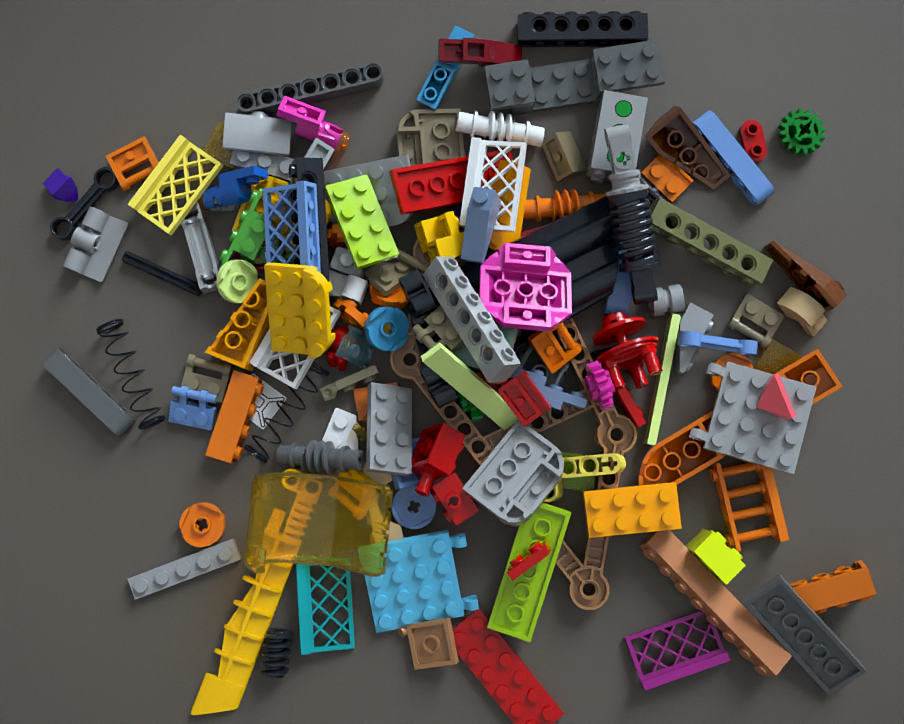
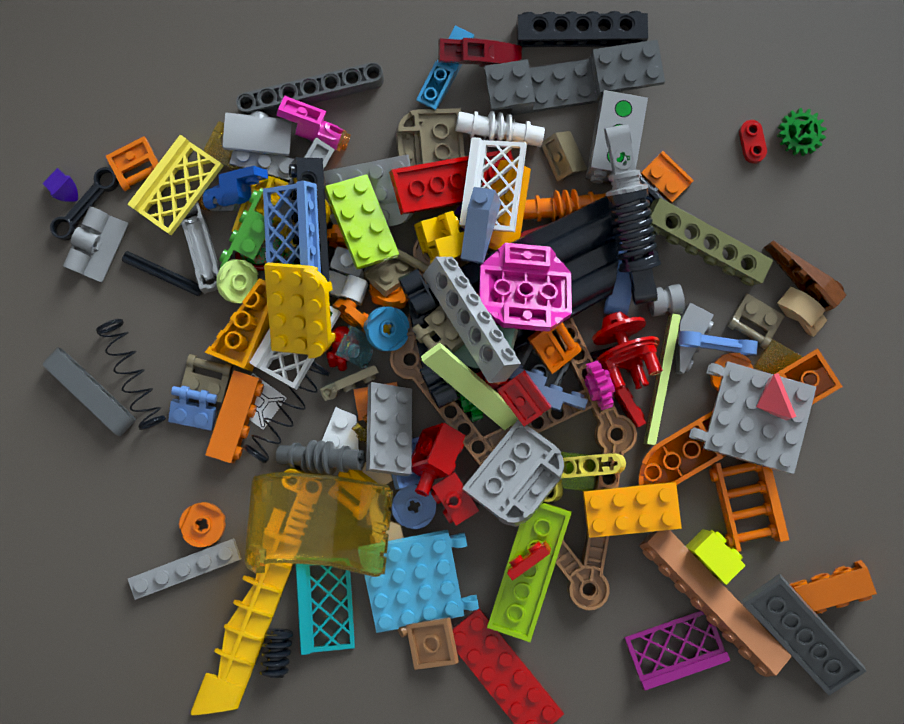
reddish brown wedge [645,106,731,189] -> none
medium blue beam [692,110,775,206] -> none

